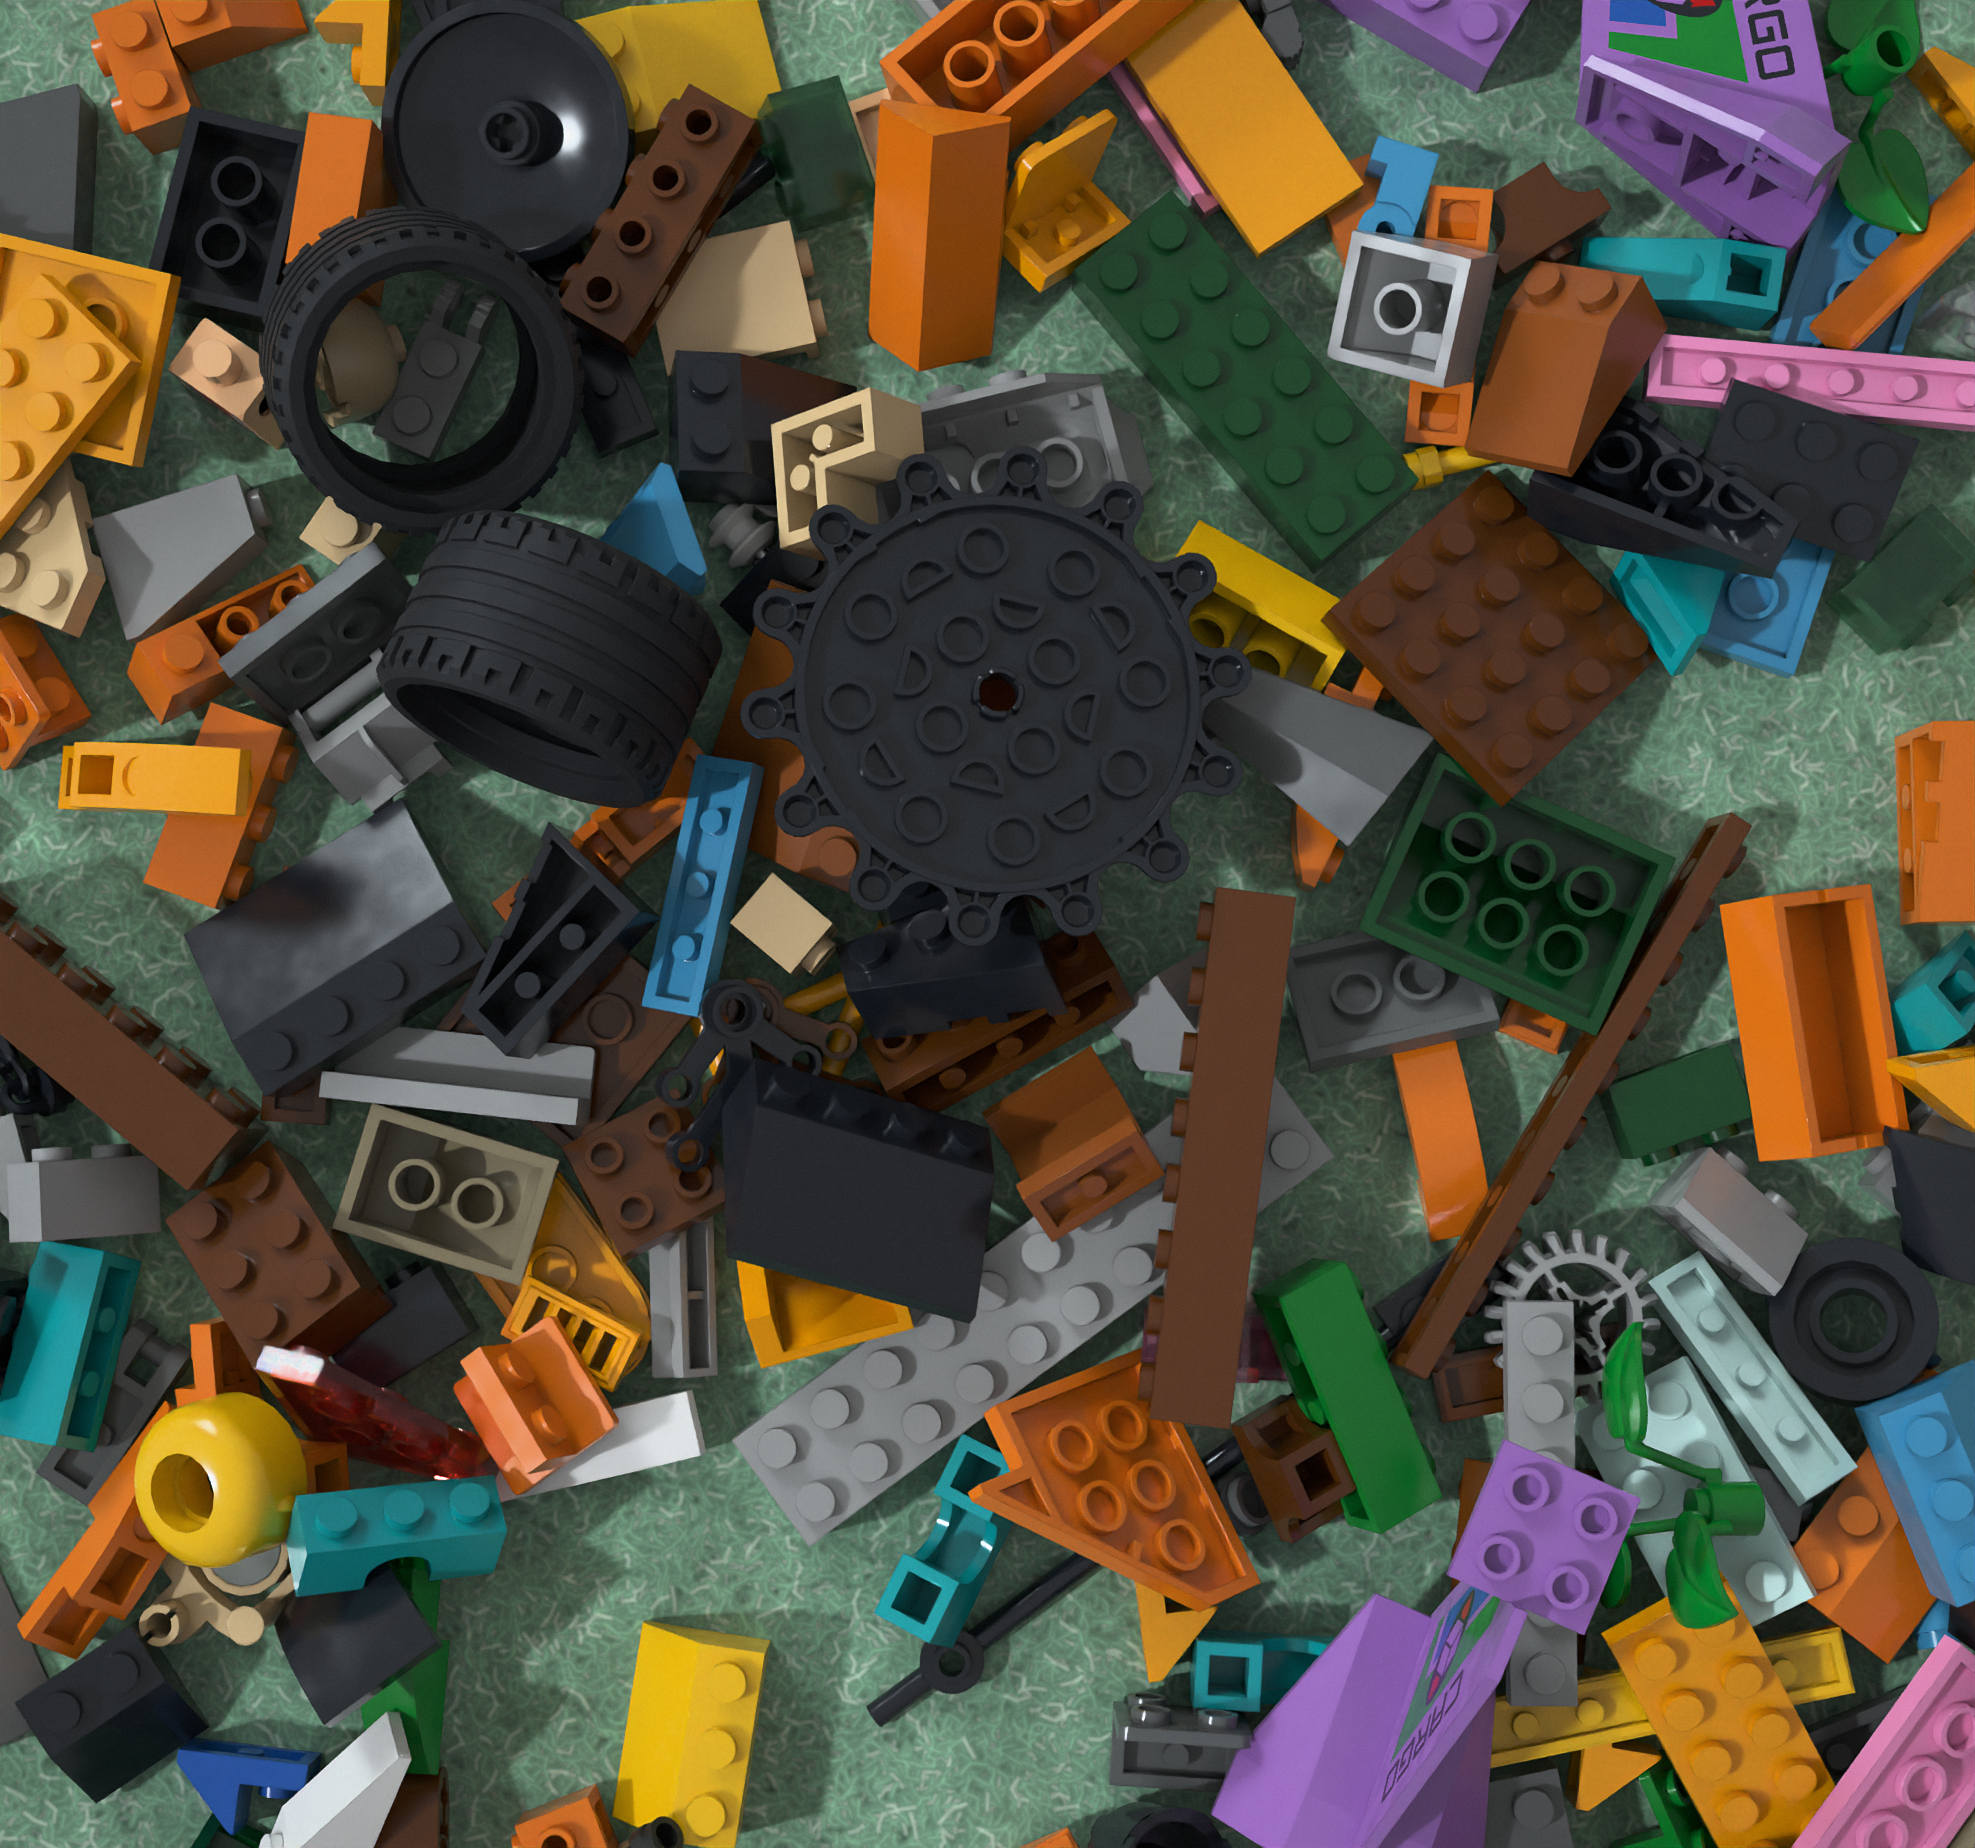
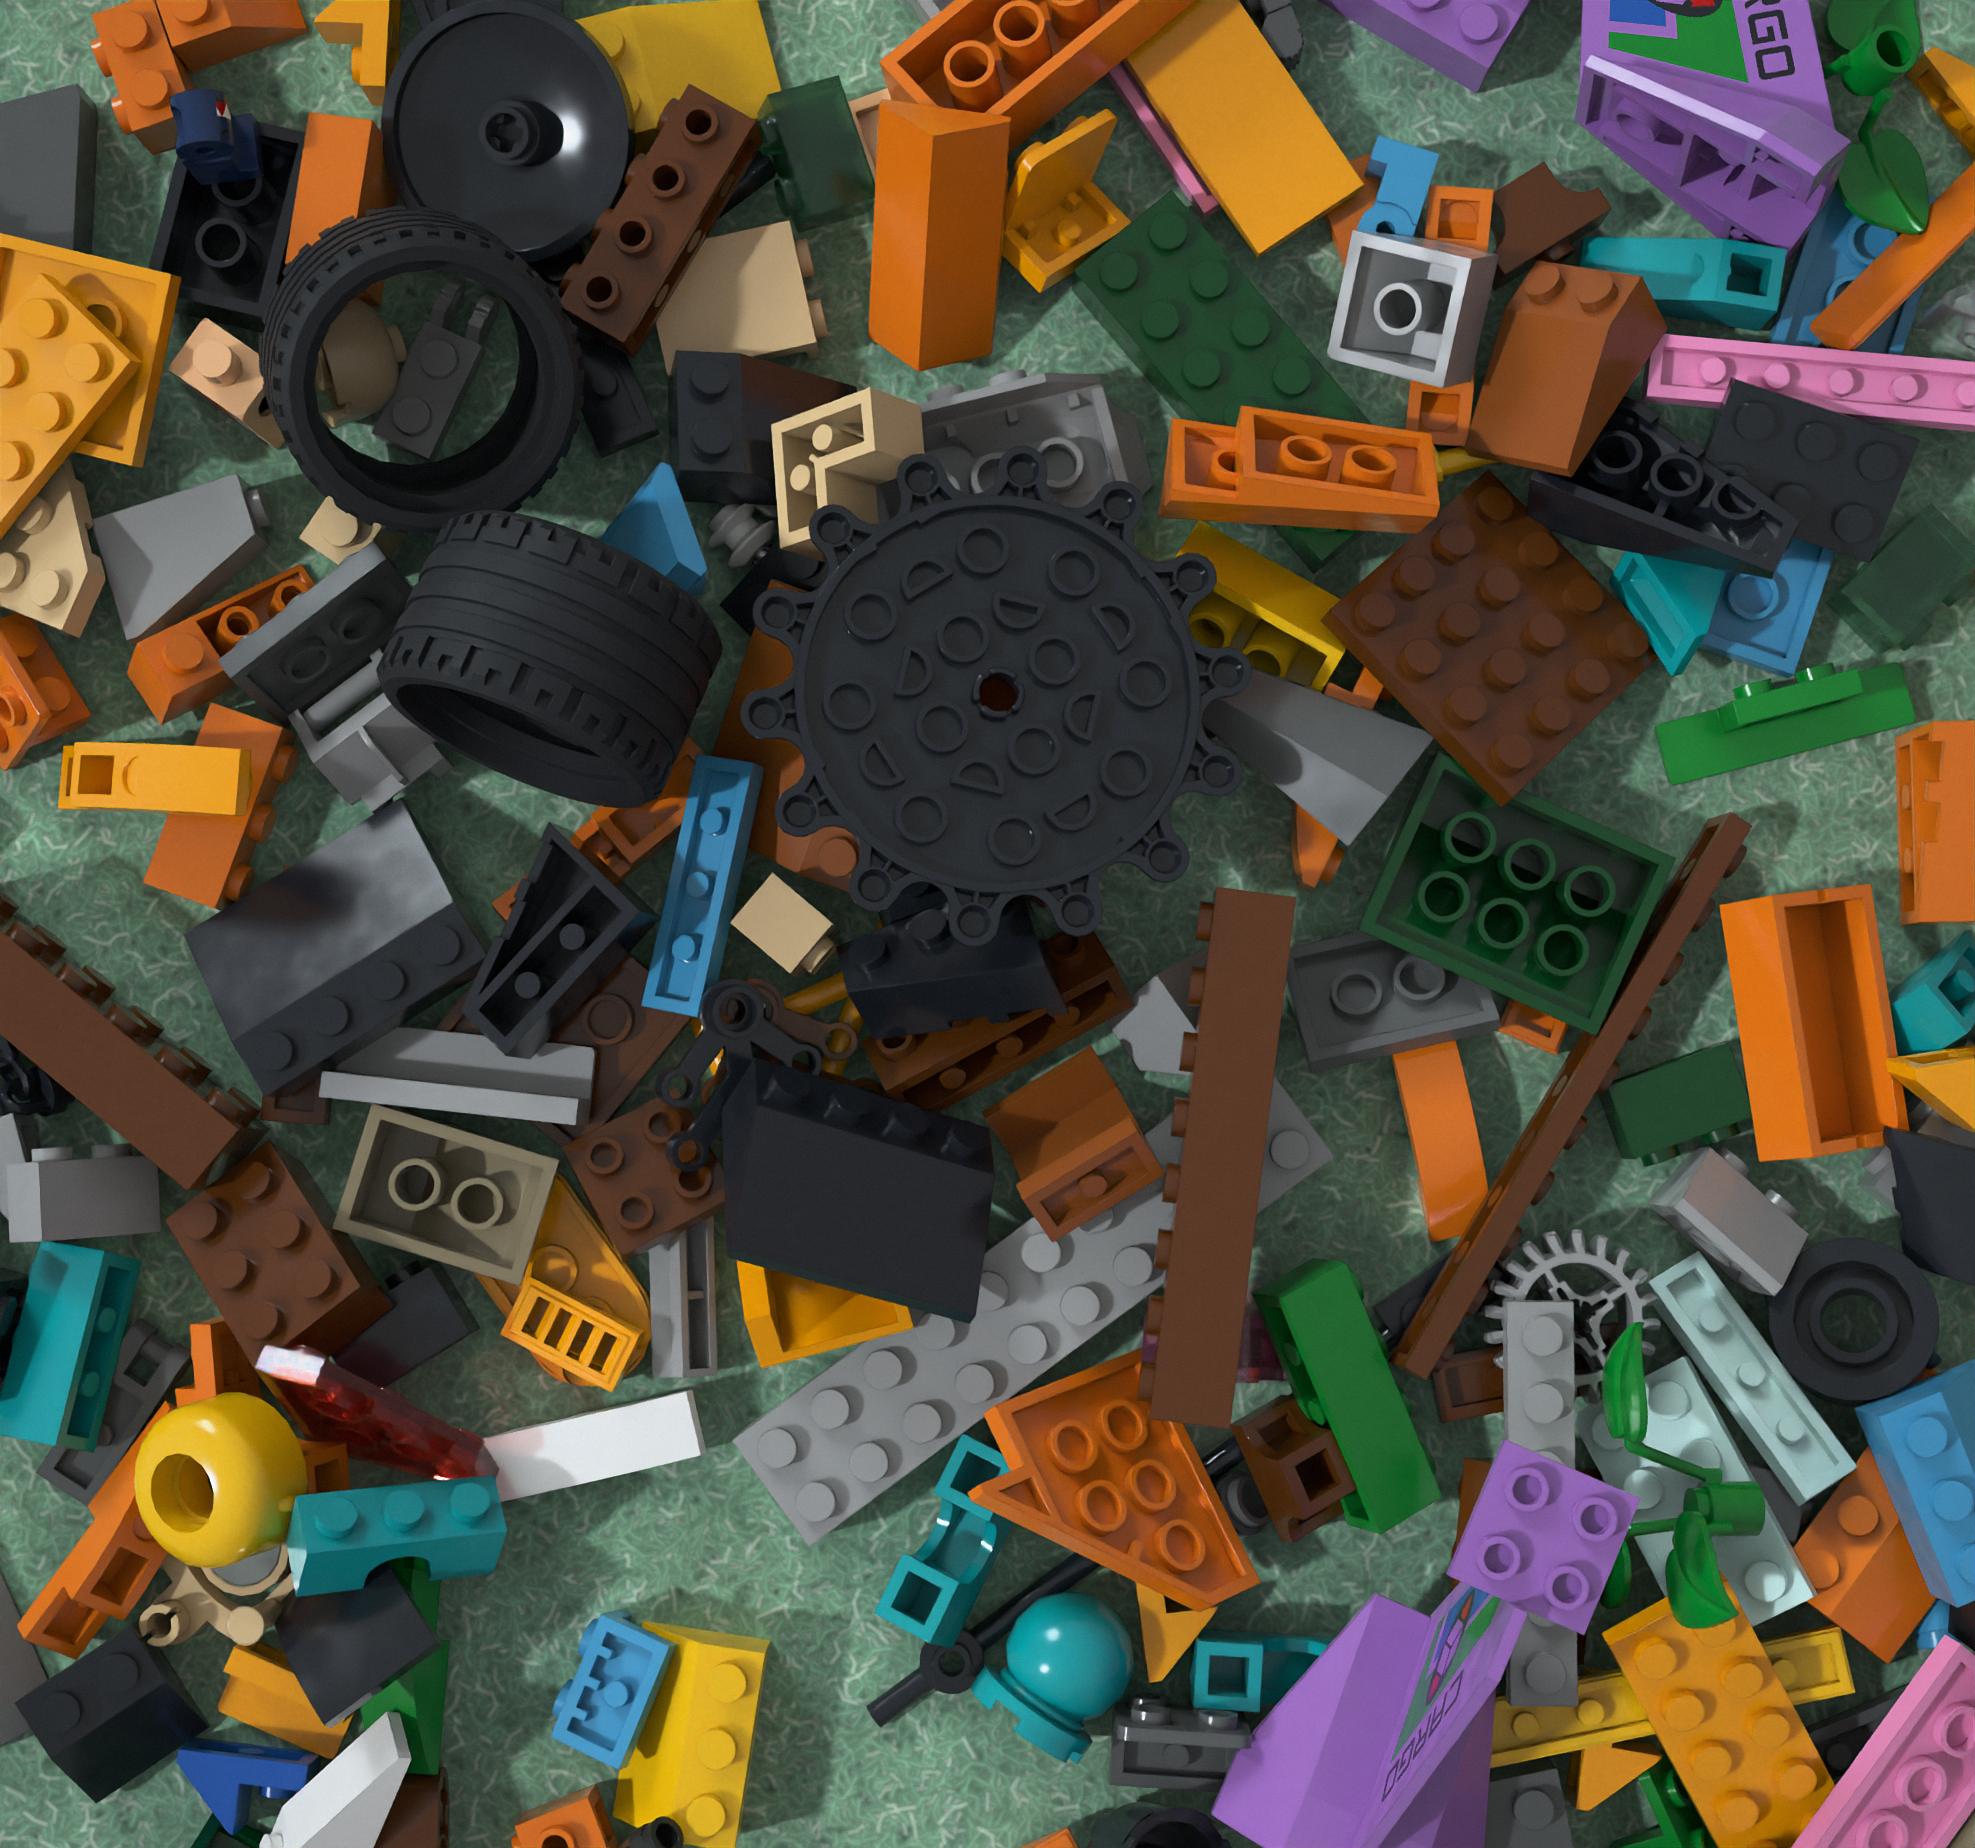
orange bracket [453,1316,619,1495] -> none
none -> dark blue leg [170,89,265,186]
none -> light orange panel [217,1641,357,1759]
none -> dark azure bracket [550,1610,677,1770]
none -> teal tile [970,1590,1135,1765]
none -> orange slope [1158,405,1440,534]
none -> green bracket [1654,662,1916,786]

